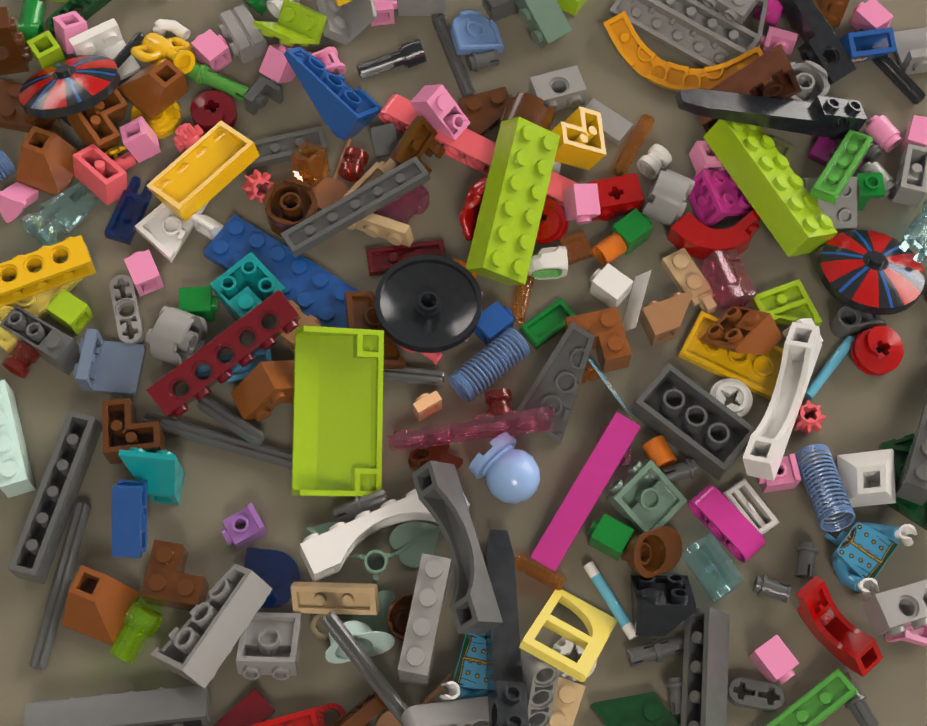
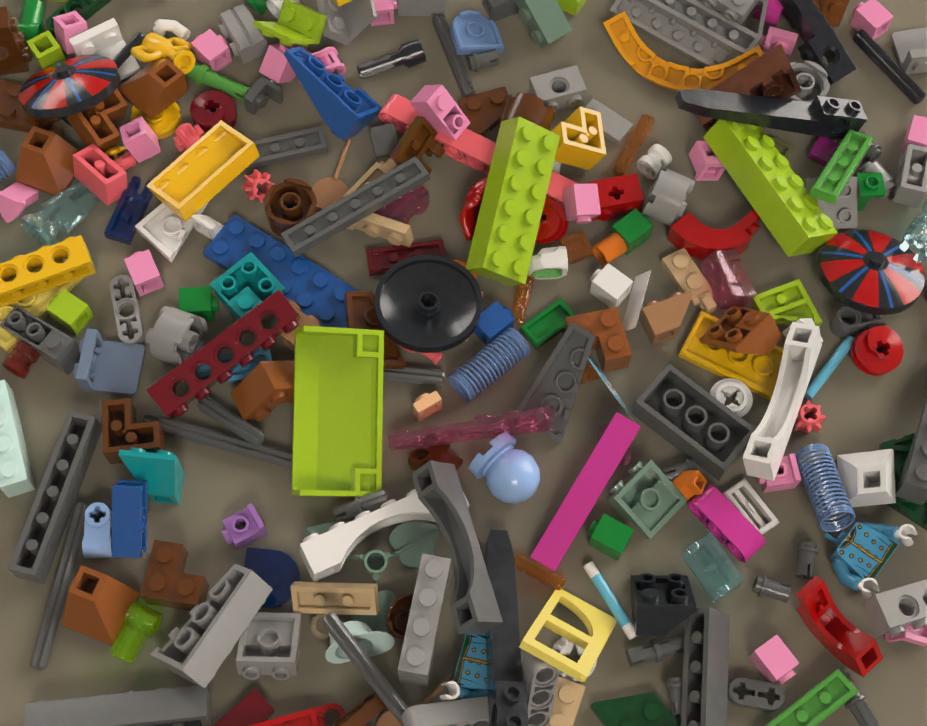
clear orange brick [290,141,330,187] -> none
clear red wheel [338,147,369,182] -> none
clear red wheel [485,388,514,424] -> none
reddish brown piece [621,526,682,578] -> none
orange beam [642,435,677,470] -> none
dark pink bracket [687,169,754,228] -> none
blue slope [839,27,897,63] -> none
bright pink brick [865,115,903,153] -> none
none -> light blue piece [82,502,115,559]
none -> orange piece [672,470,707,500]

